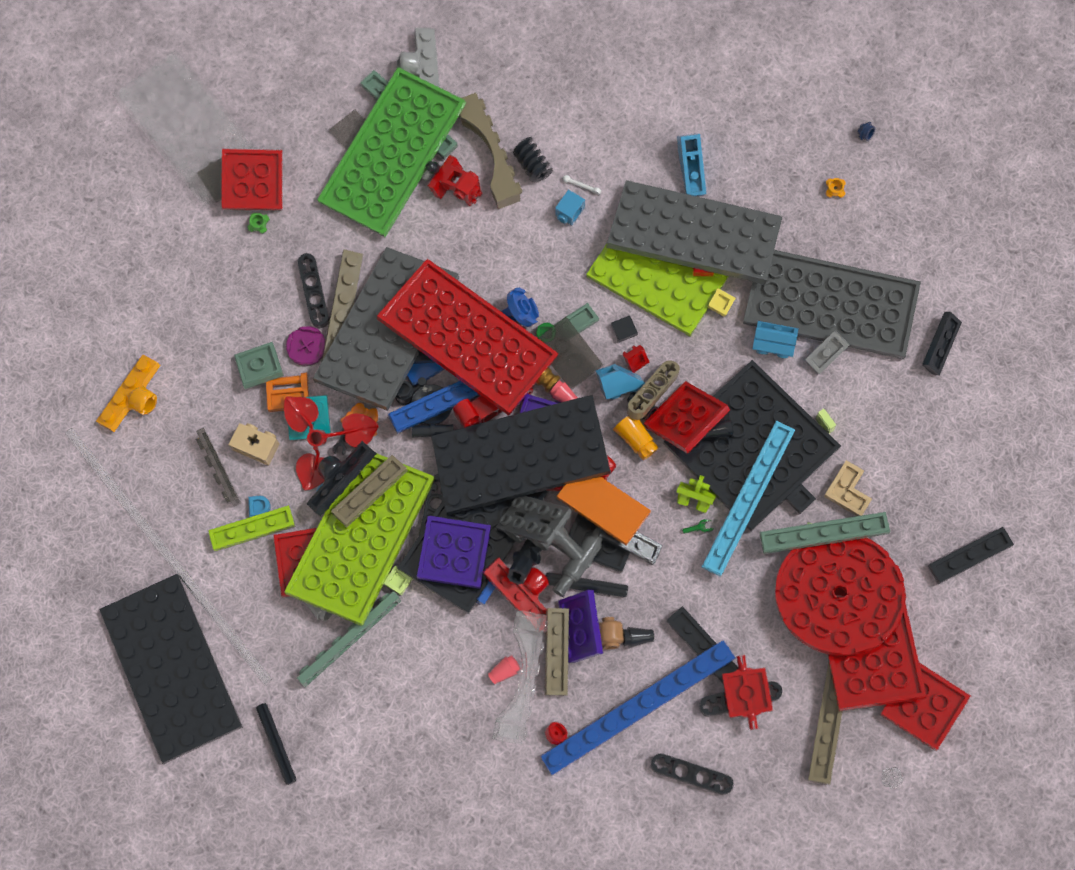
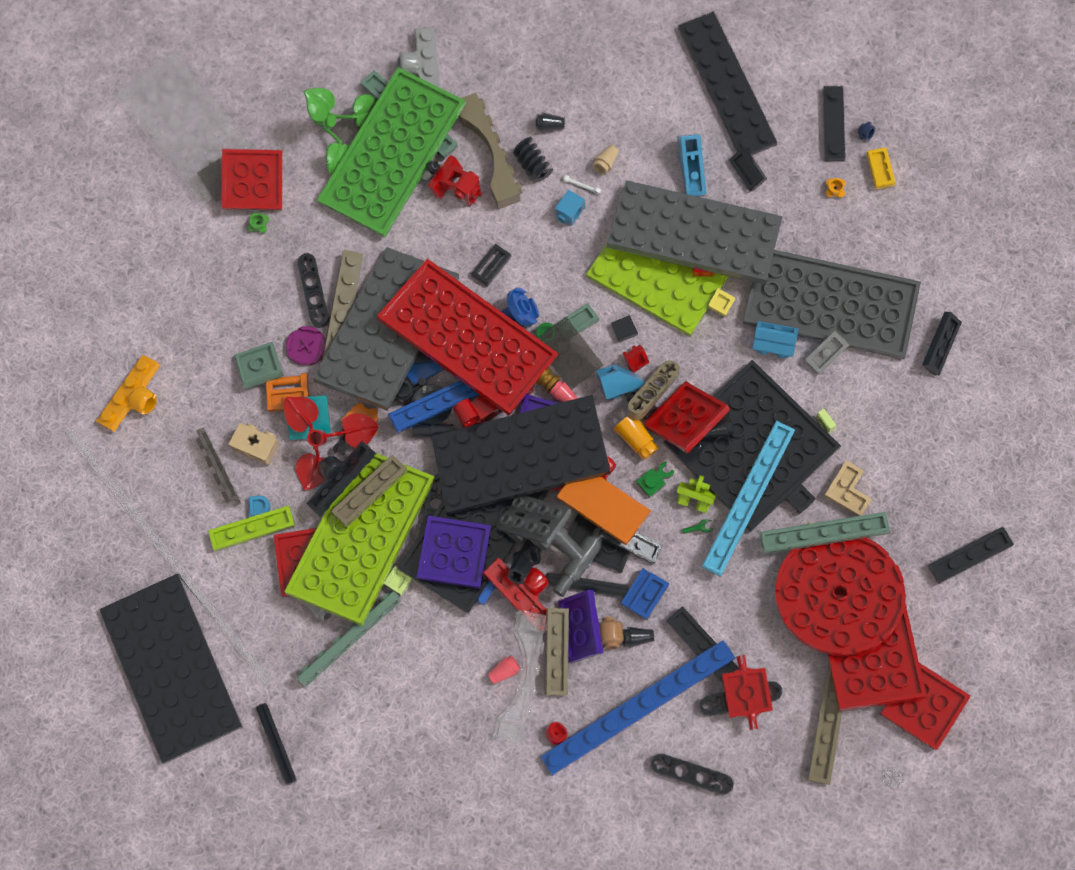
none -> bright green plant [303,88,378,176]
none -> black tile [471,243,512,287]
none -> black cone [536,112,565,132]
none -> tan cone [593,145,619,175]
none -> blue plate [621,568,670,620]
none -> green plate [636,462,674,498]
none -> black plate [678,11,778,155]
none -> black tile [729,147,767,191]
none -> black plate [823,86,845,161]
none -> yellow plate [866,147,896,190]

